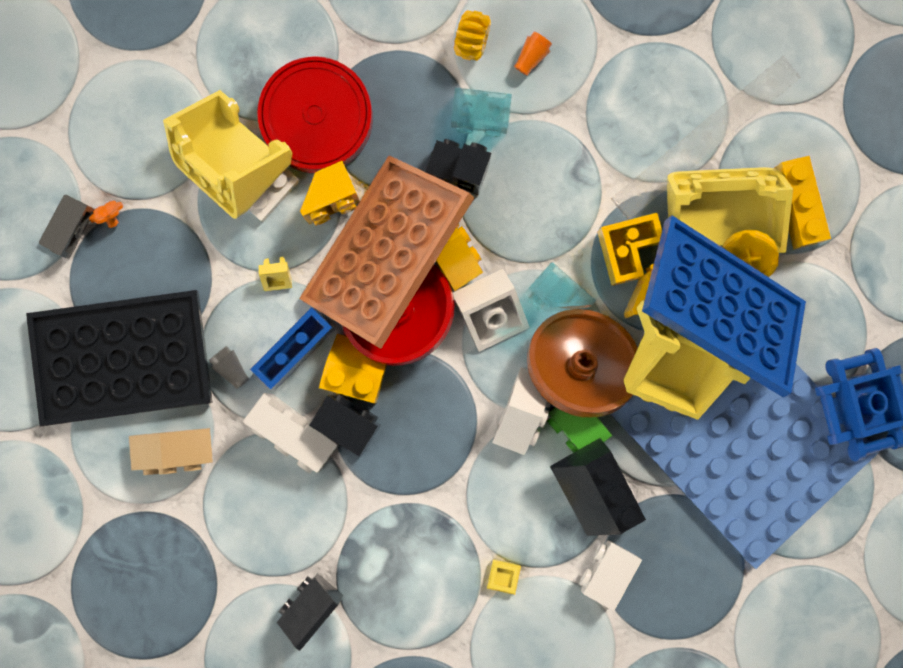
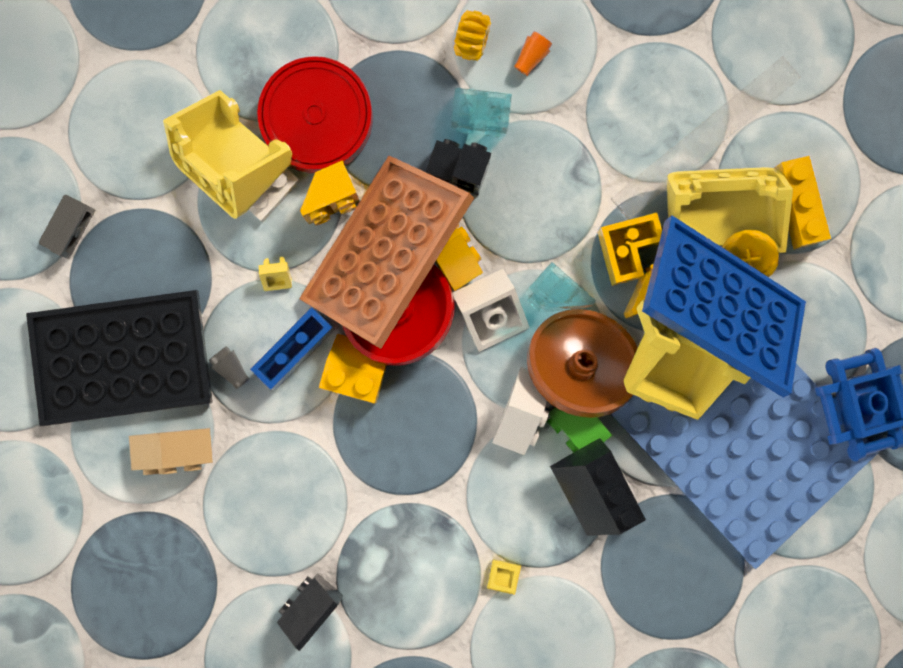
orange plant [89,200,123,228] -> none
white wedge [243,393,339,473] -> none
black brick [309,394,381,457] -> none
white brick [580,540,642,611] -> none

